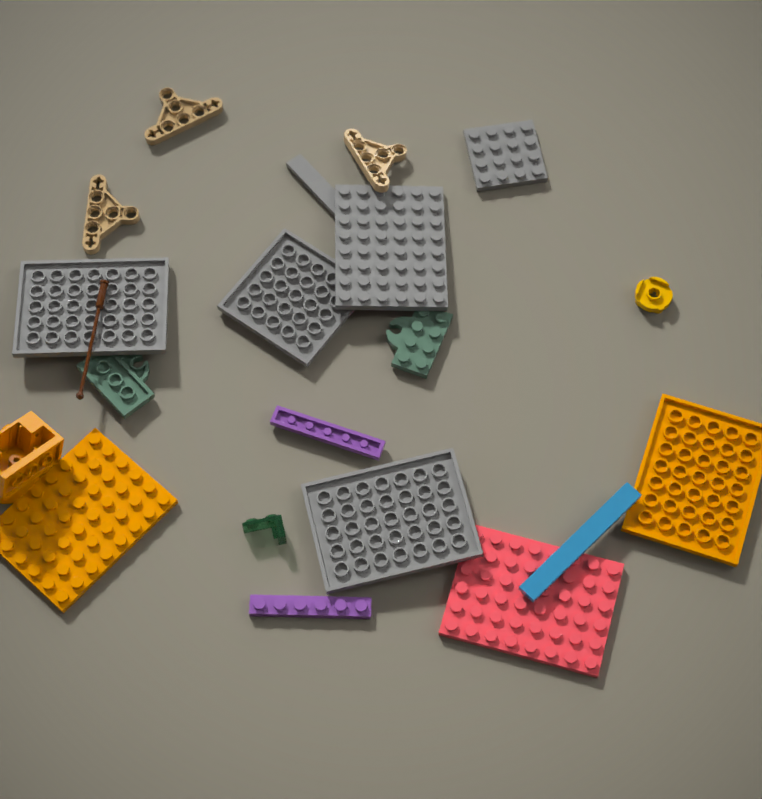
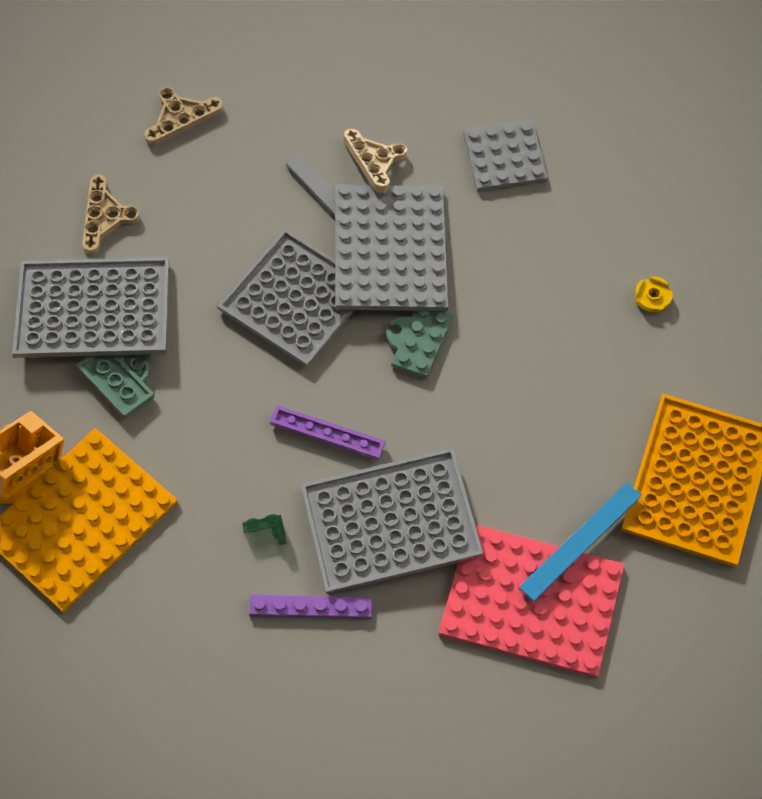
reddish brown piece [76,280,109,400] -> none

